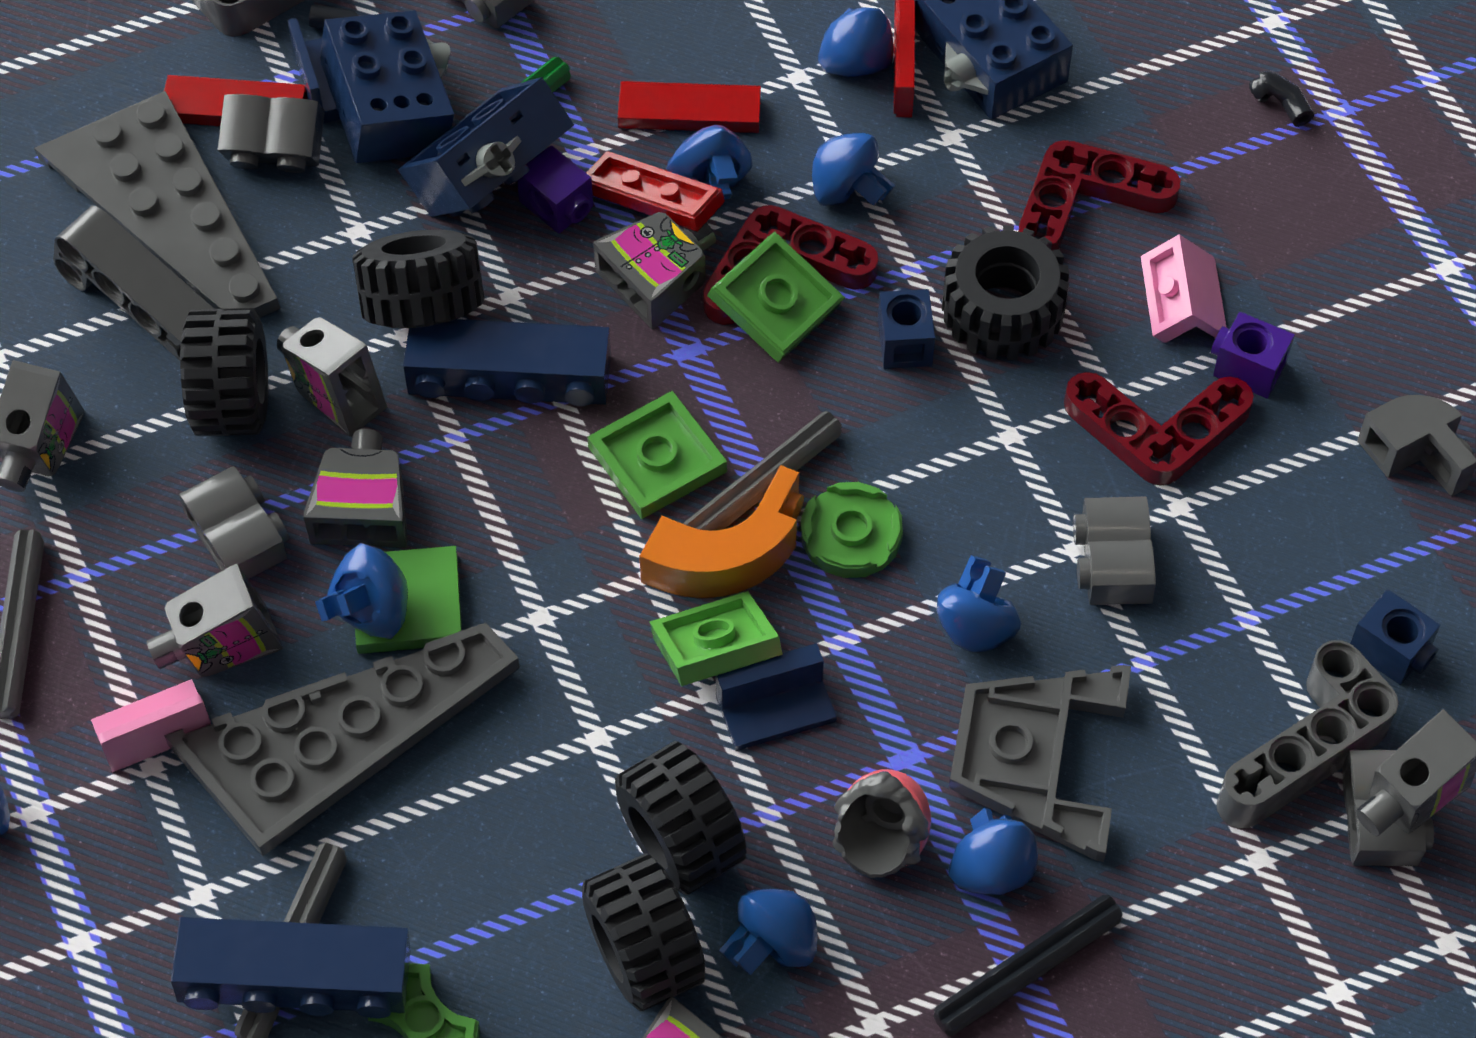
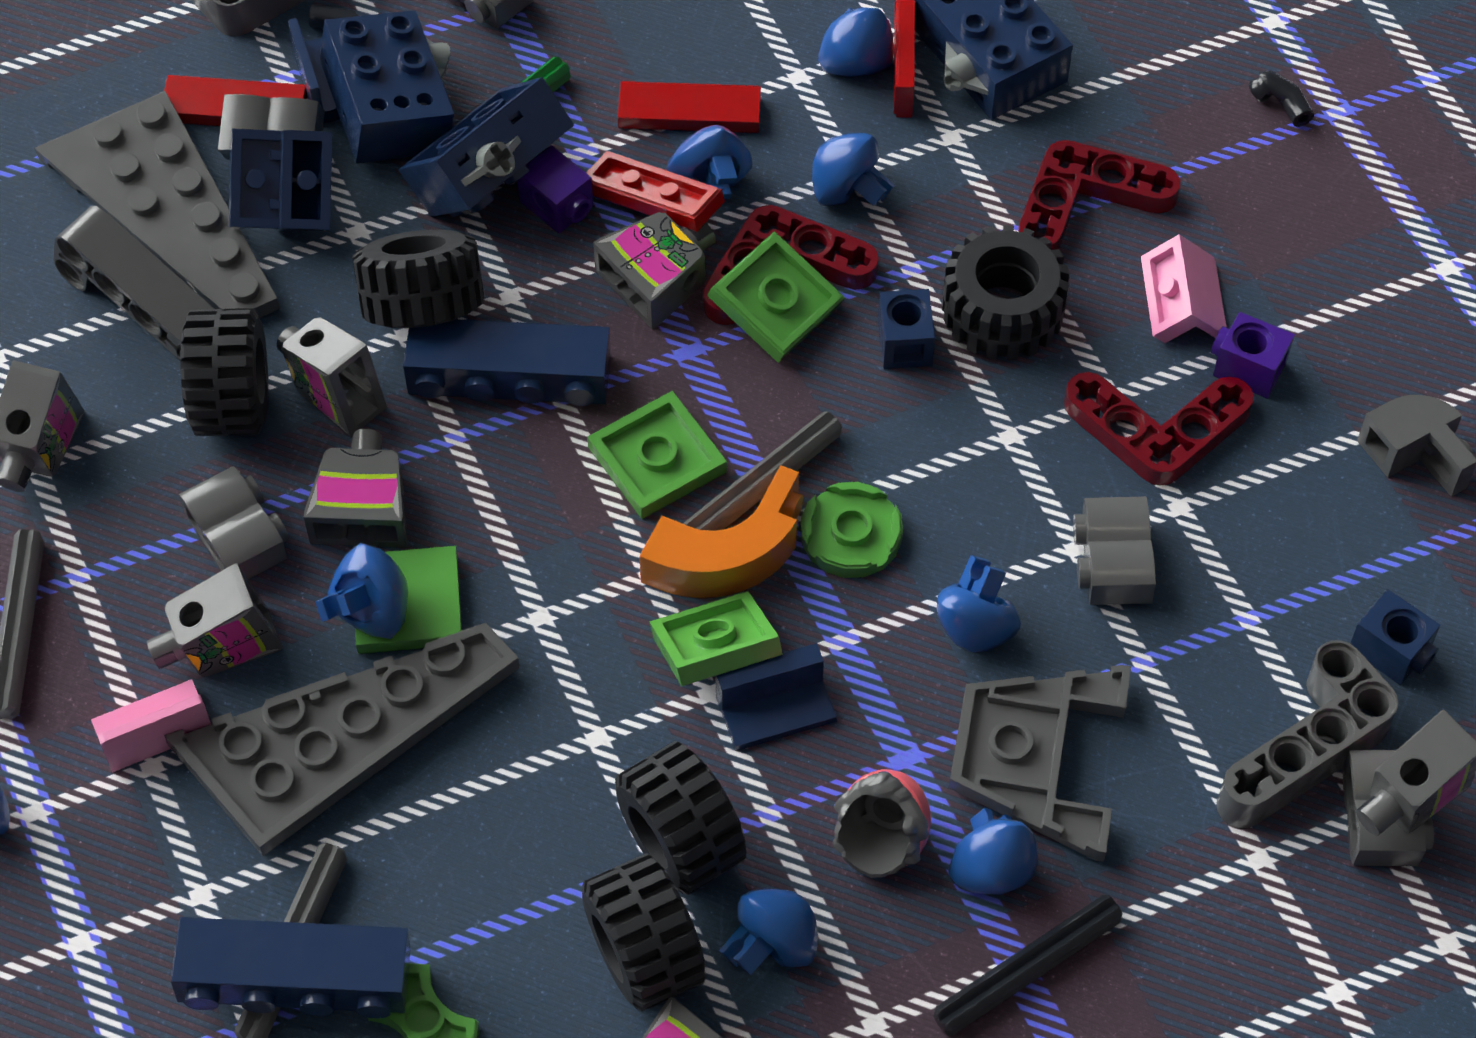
none -> dark blue brick [229,128,333,231]

